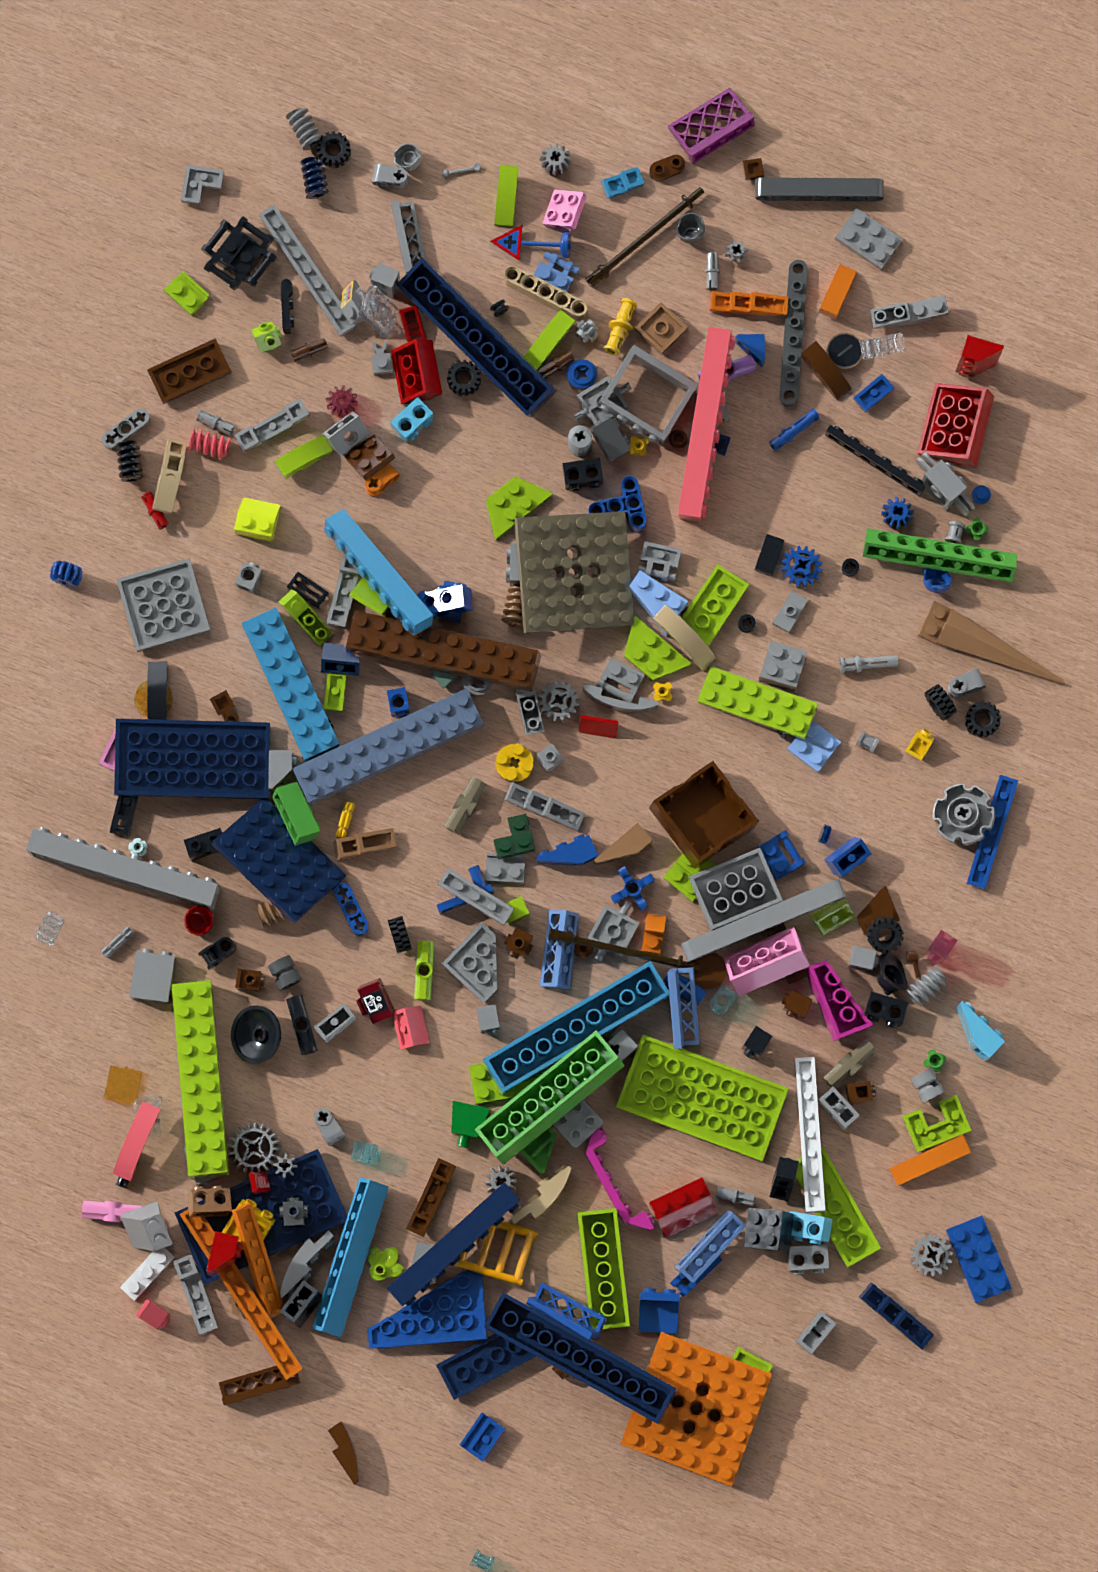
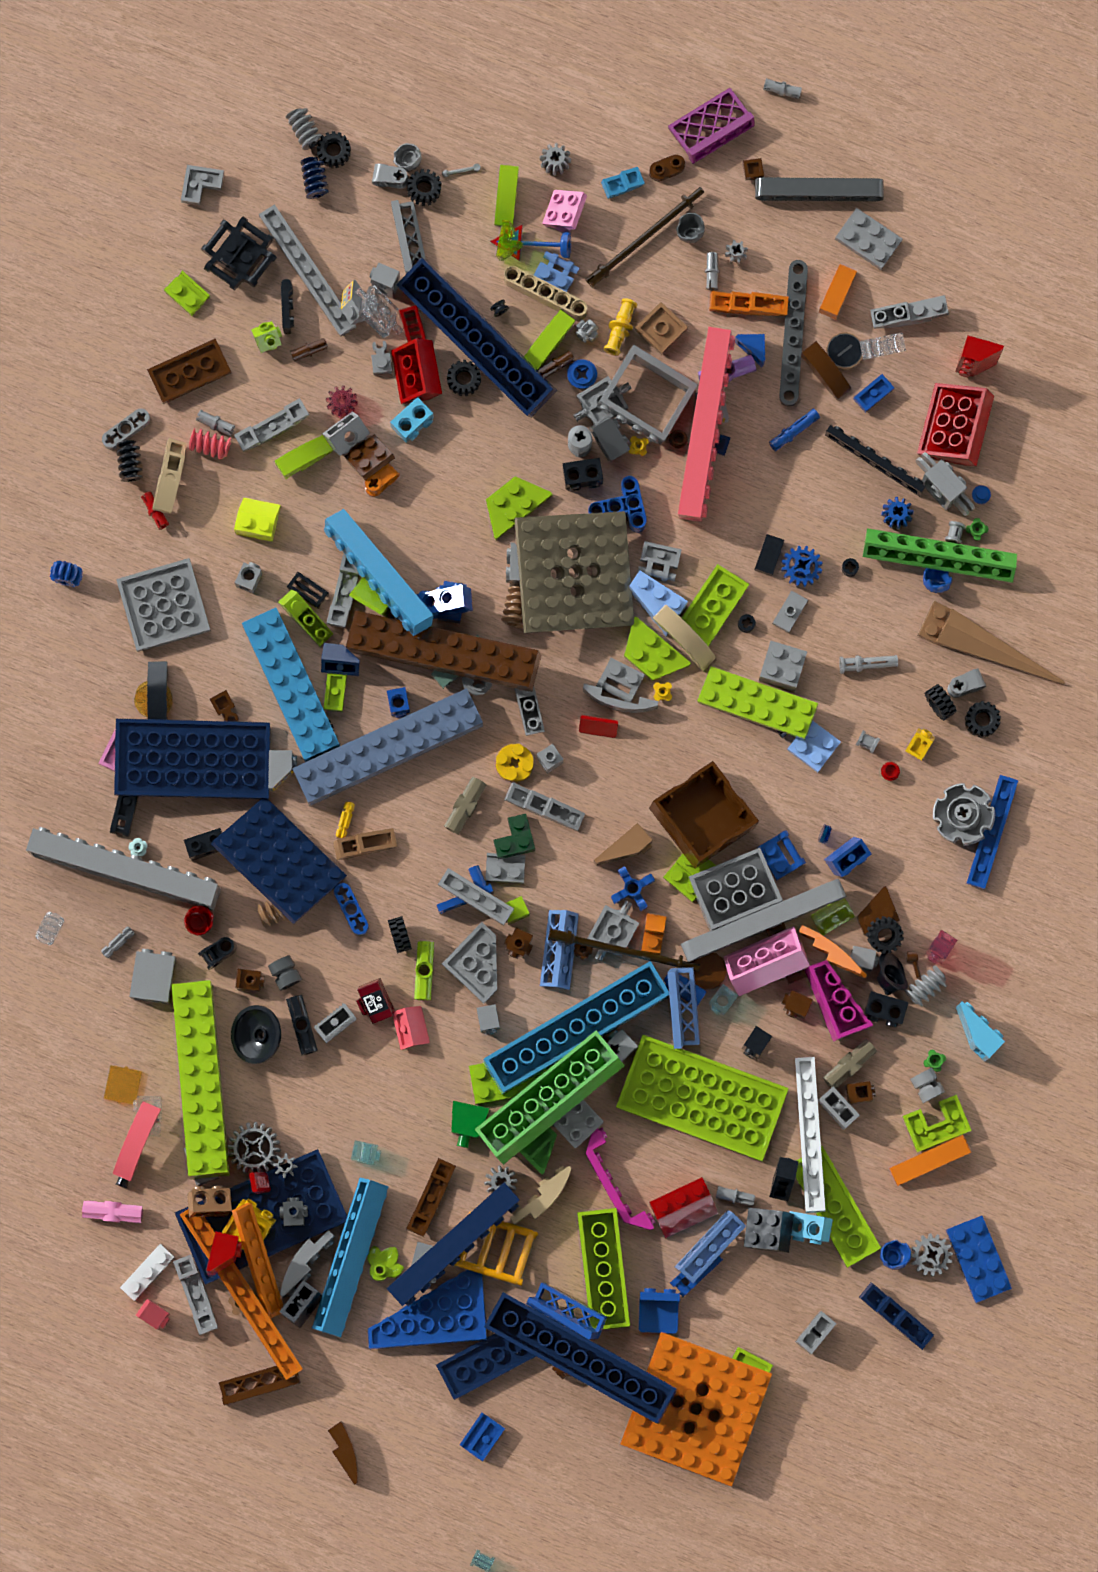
light grey slope [120,1201,173,1251] -> none
bright green brick [272,782,320,846] -> none
light grey piece [314,1108,346,1146] -> none
blue slope [536,834,598,866] -> none
light grey gear [538,680,579,722] -> none
light grey brick [787,1244,829,1275] -> none
none -> black tyre [407,169,442,206]
none -> clear neon green slope [496,220,524,261]
none -> light grey pin [763,78,802,99]
none -> orange slope [799,925,867,978]
none -> blue hair [880,1240,911,1270]
none -> red plate [881,762,900,781]

